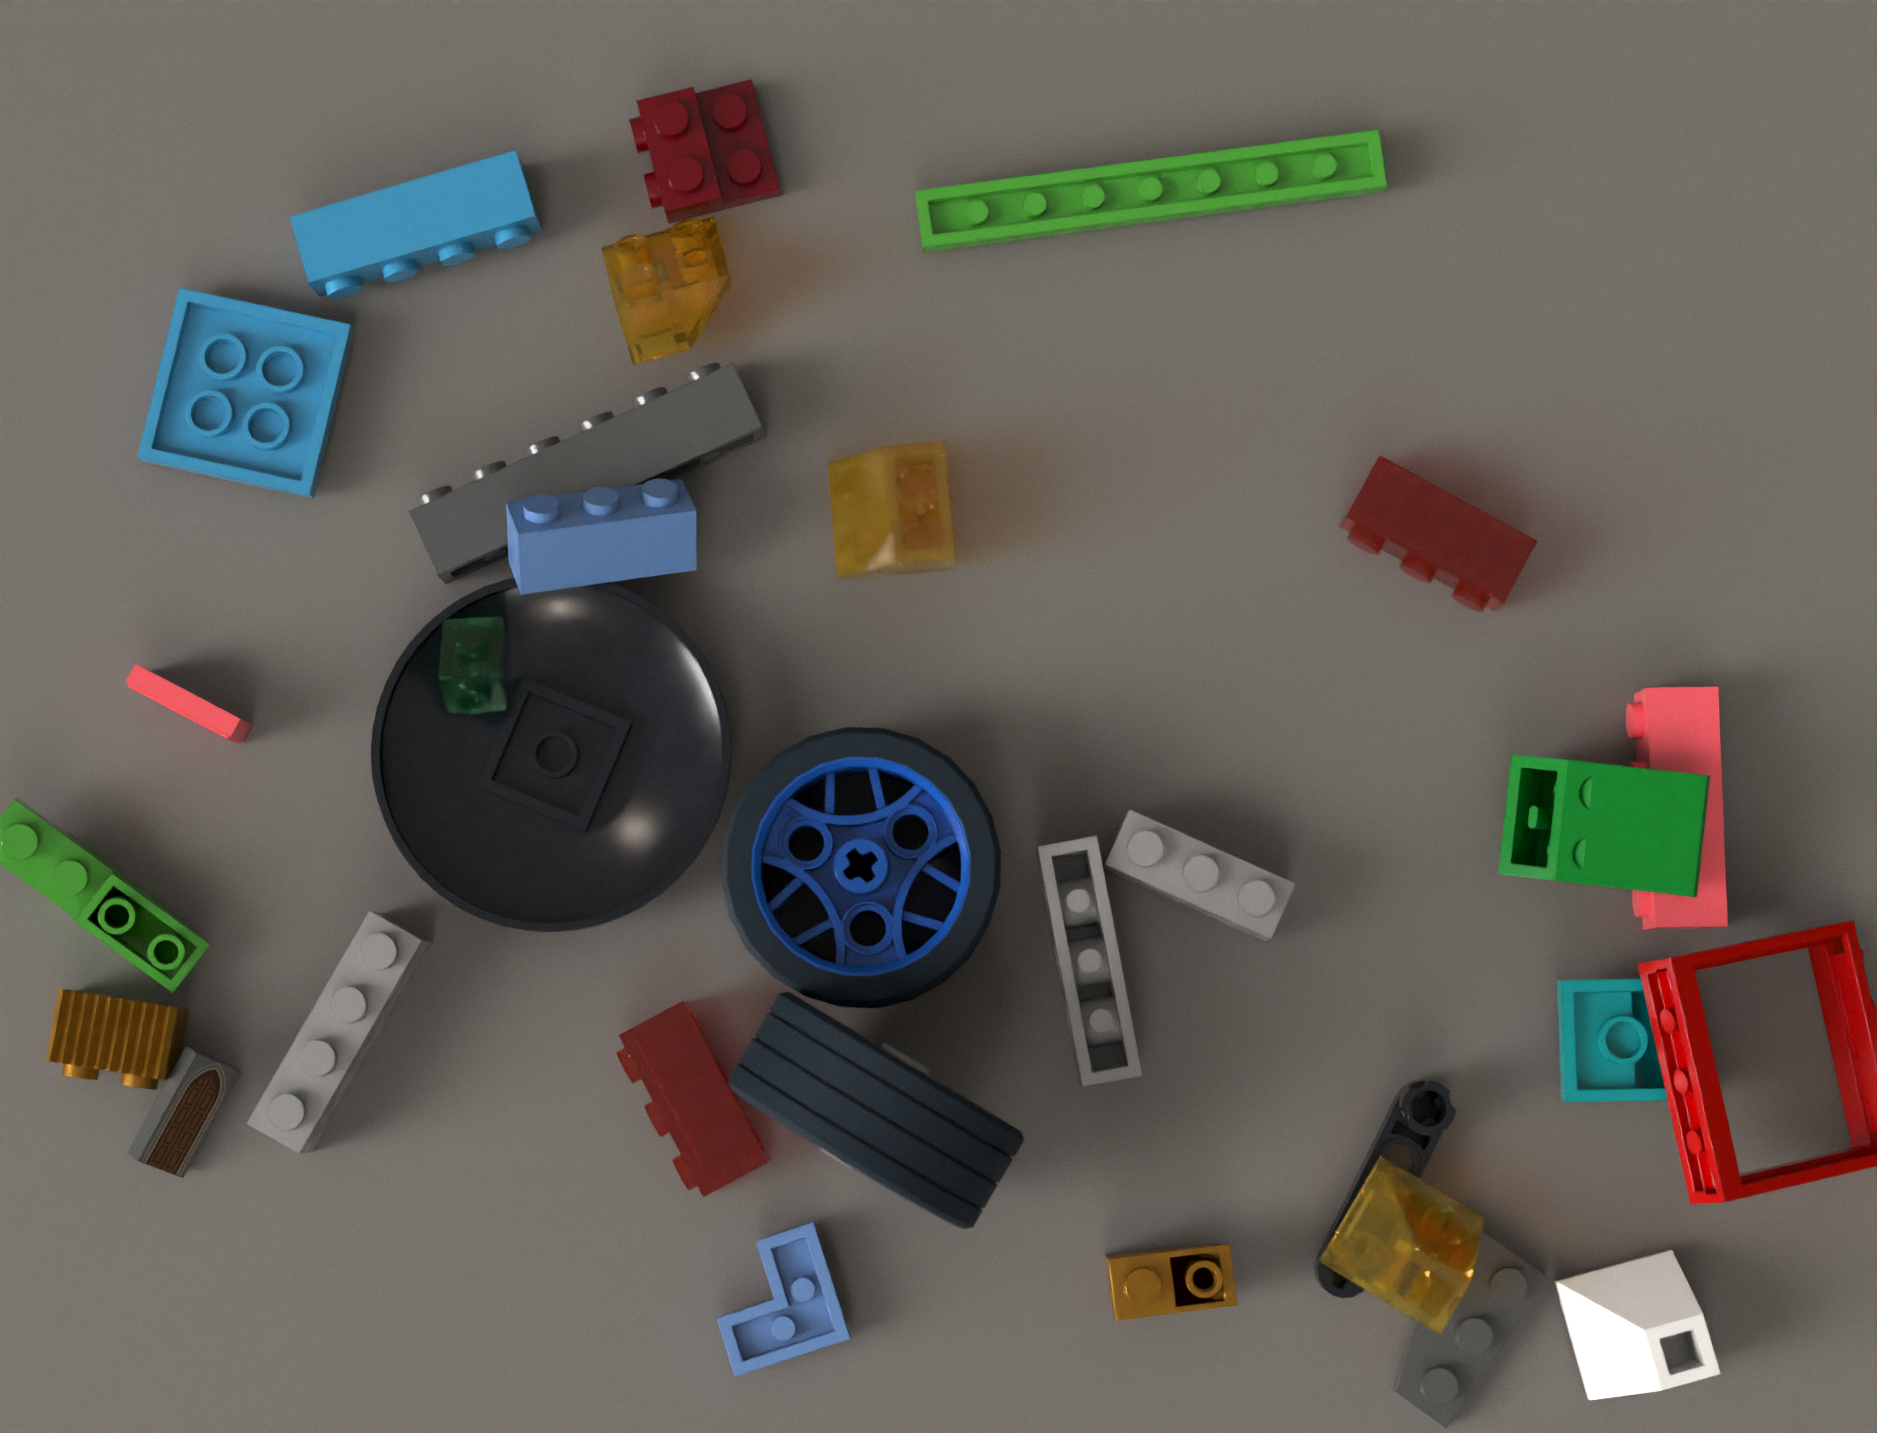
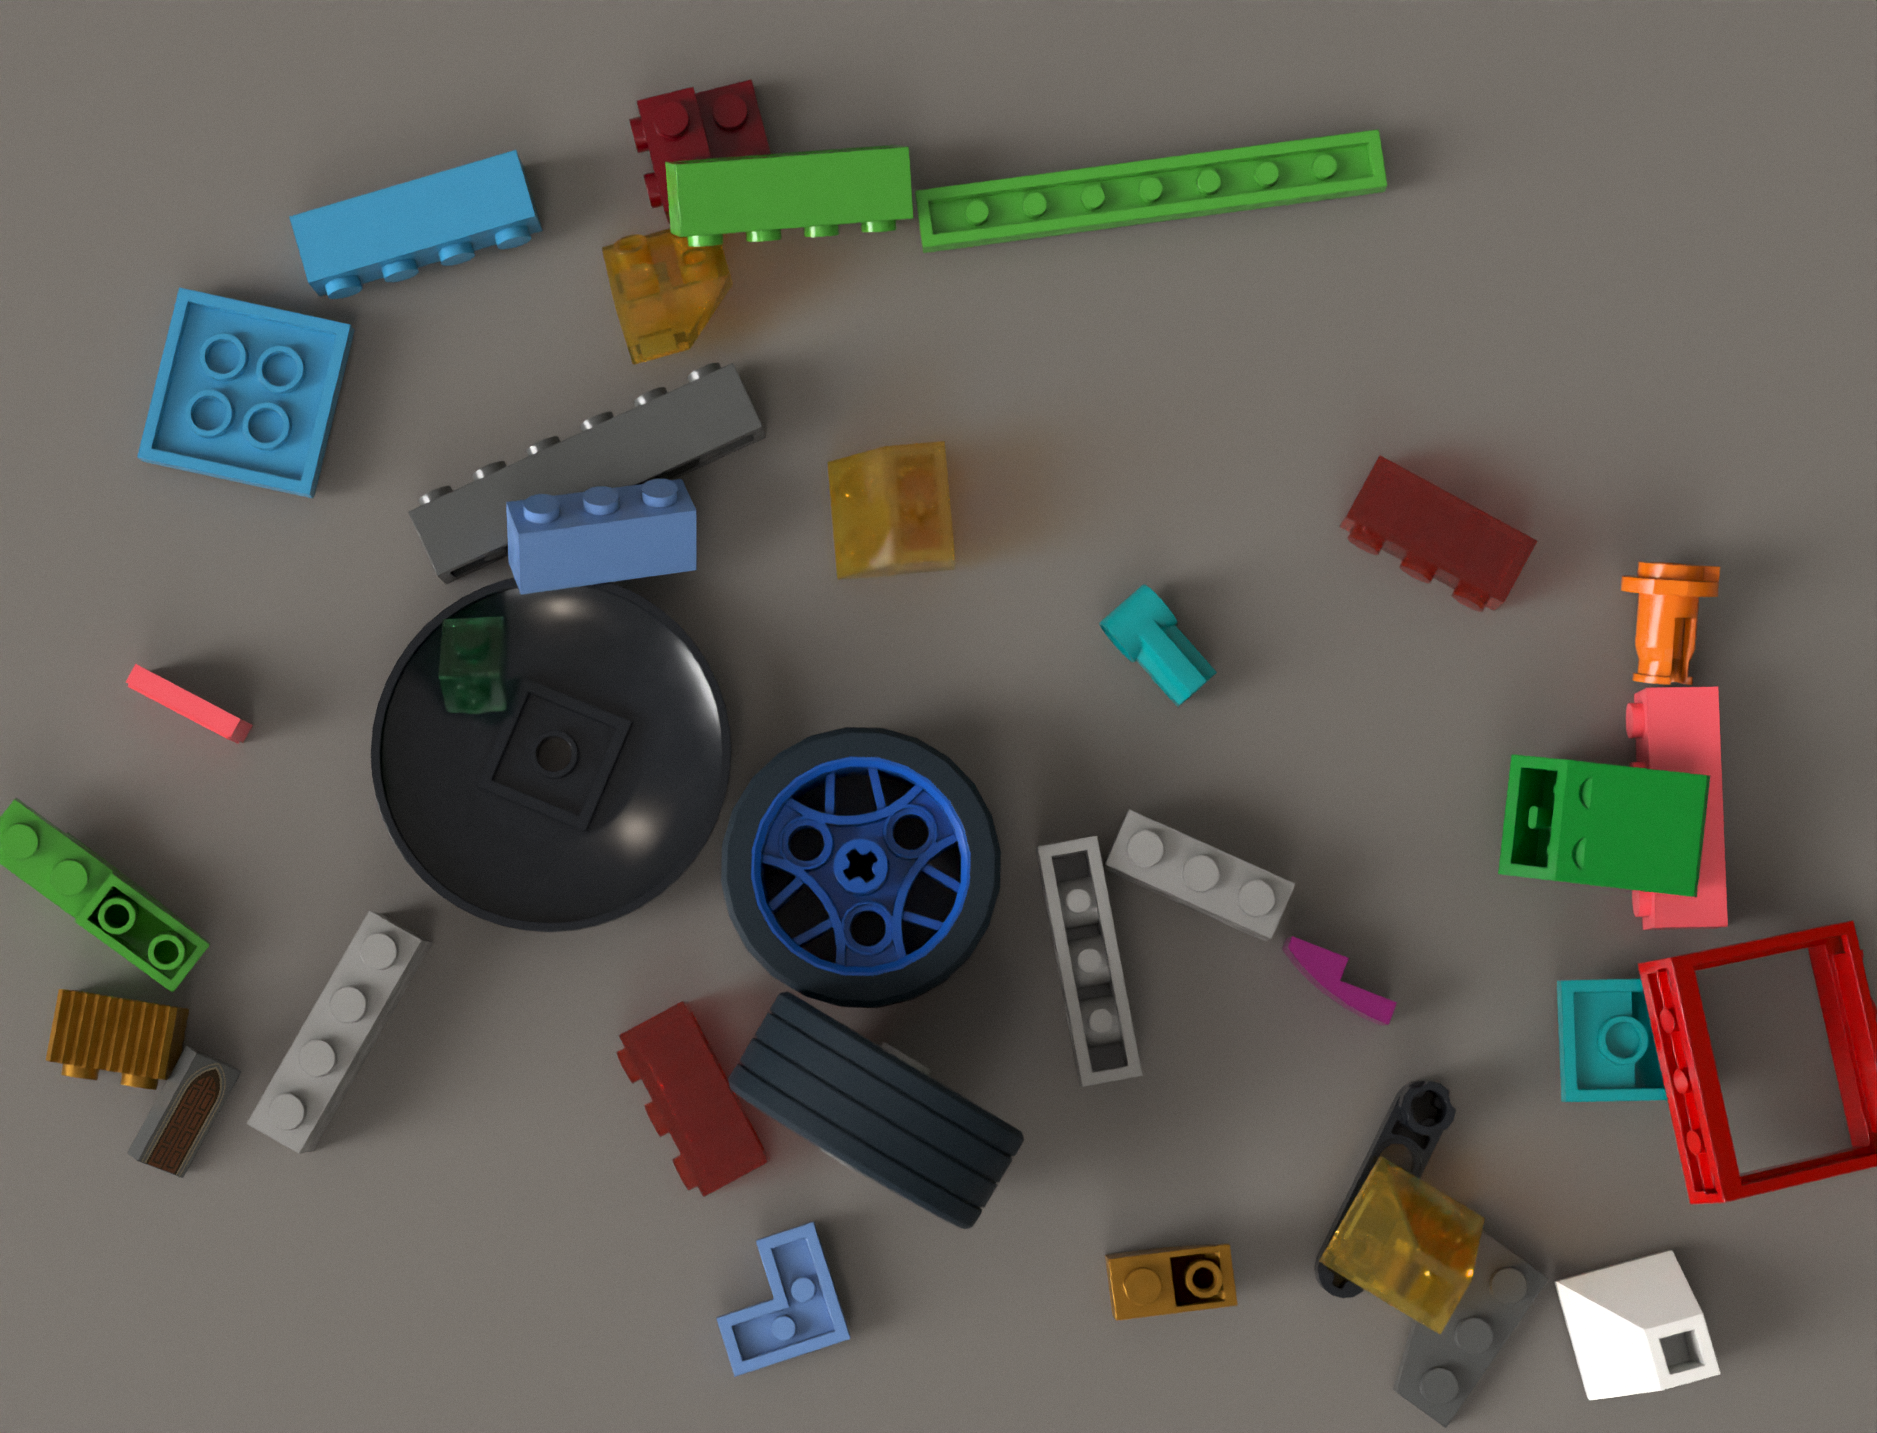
none -> bright green brick [665,144,913,247]
none -> teal piece [1099,584,1217,707]
none -> magenta slope [1282,936,1397,1026]
none -> orange piece [1621,561,1720,685]

